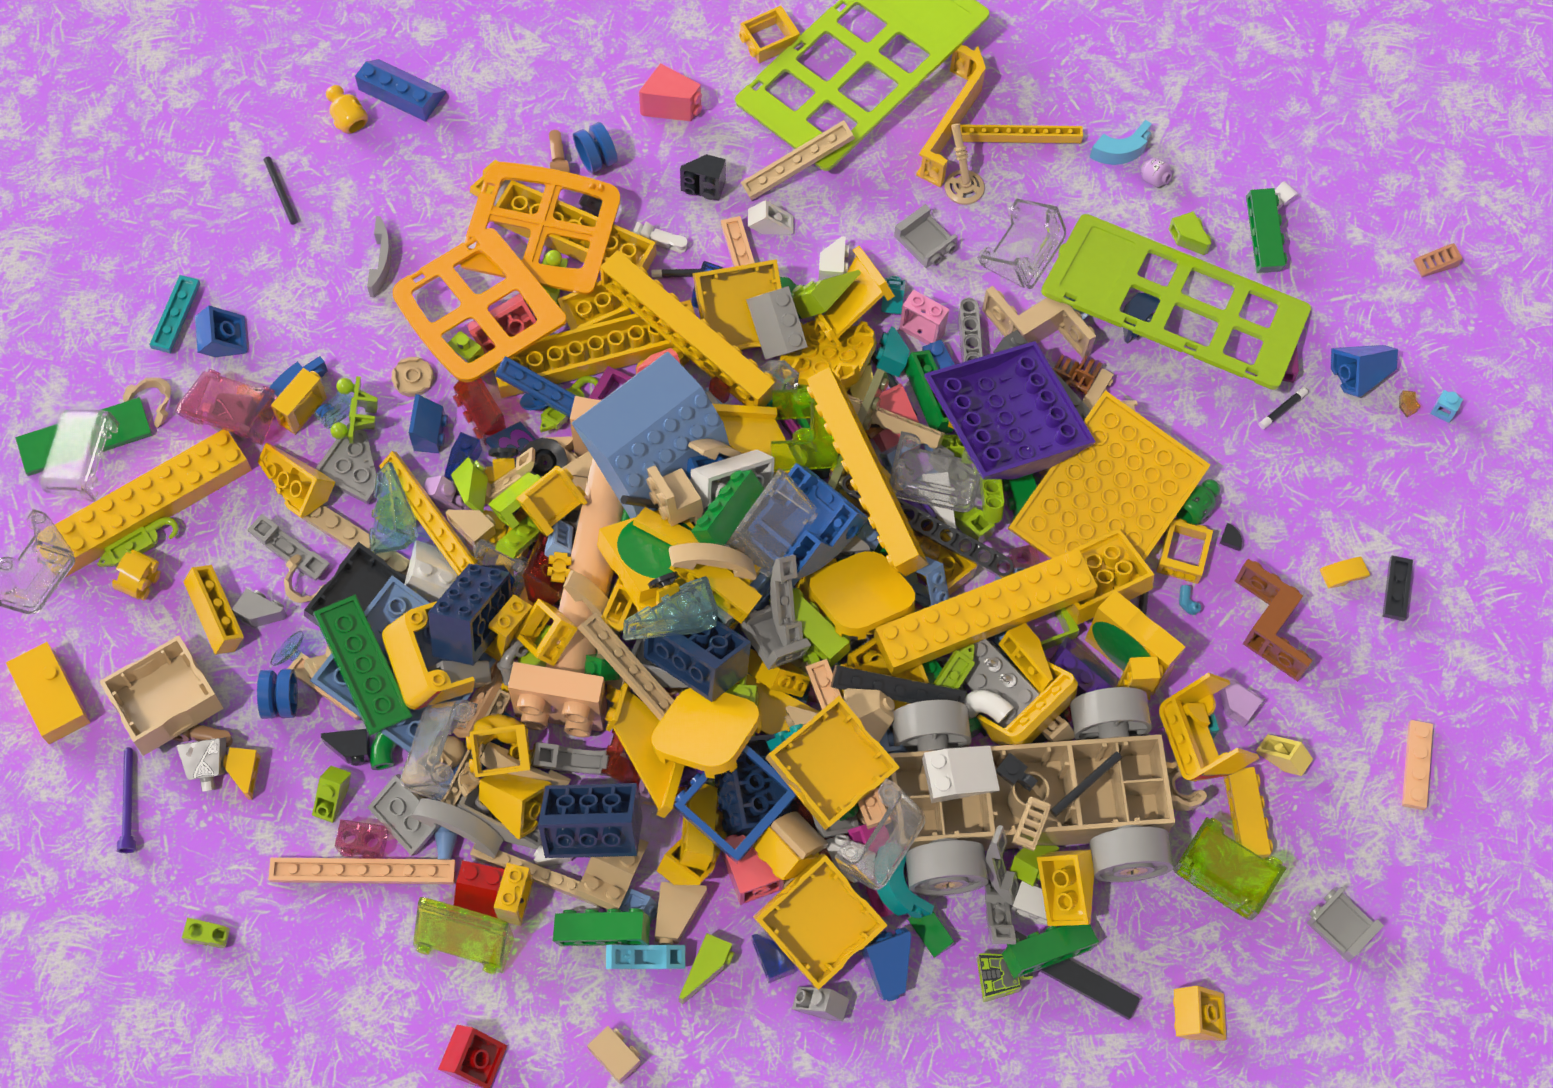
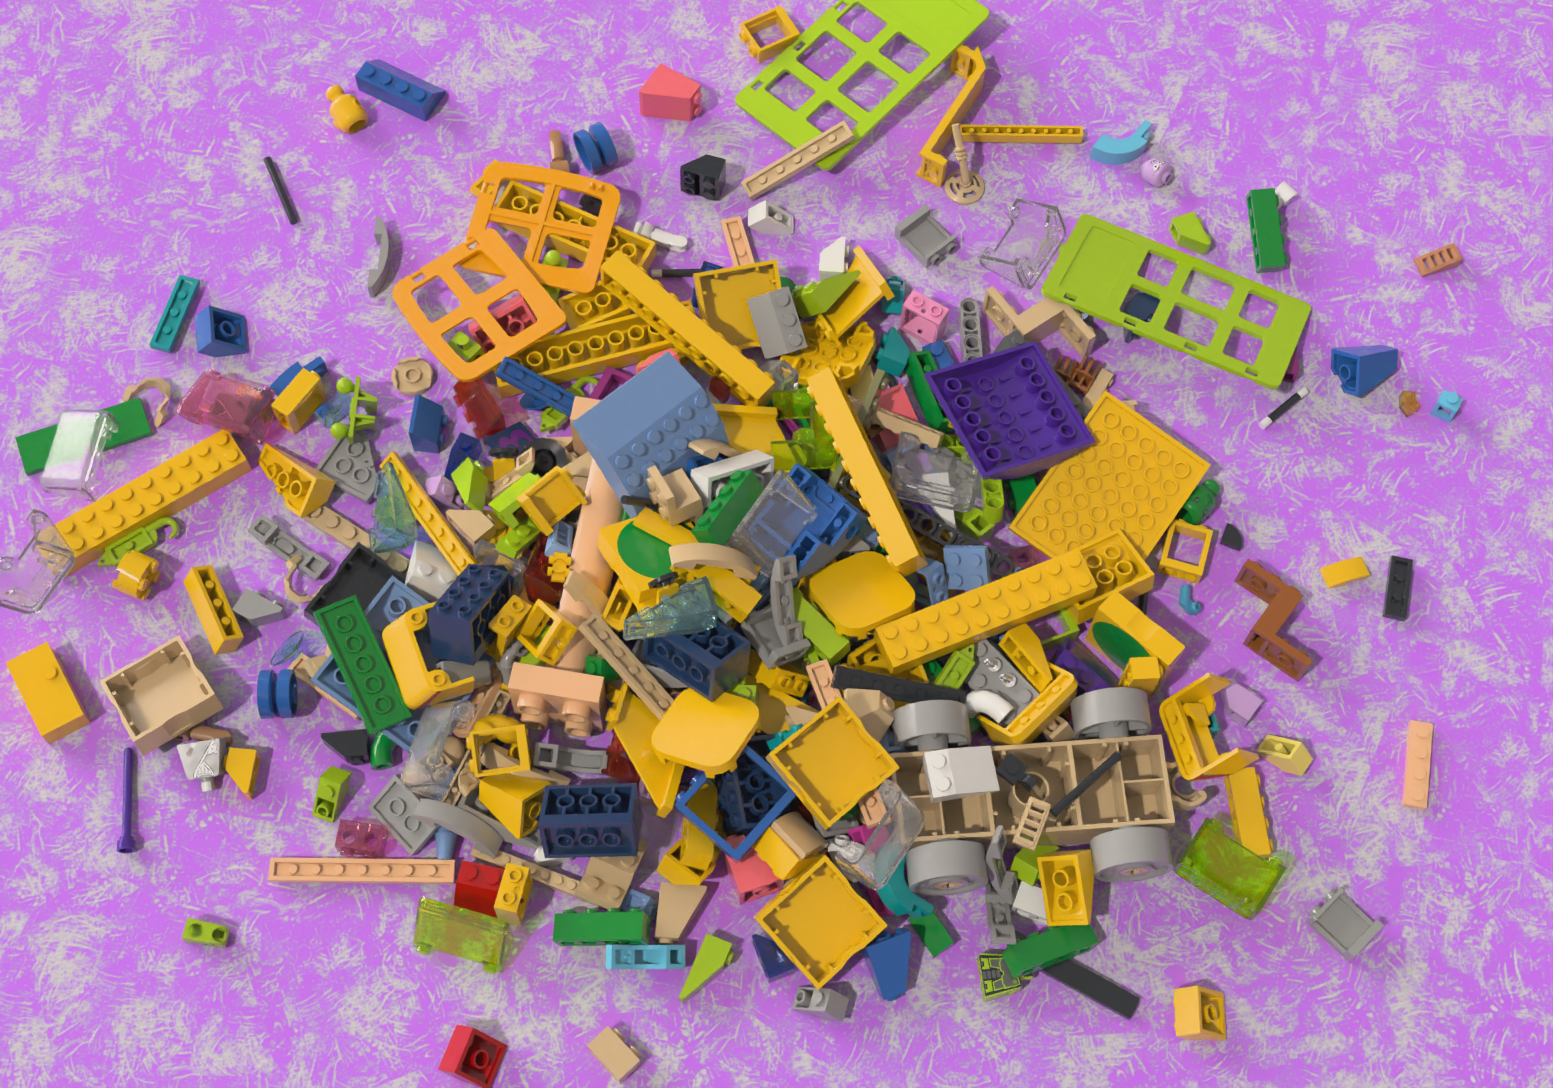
none -> medium blue plate [943,545,991,590]

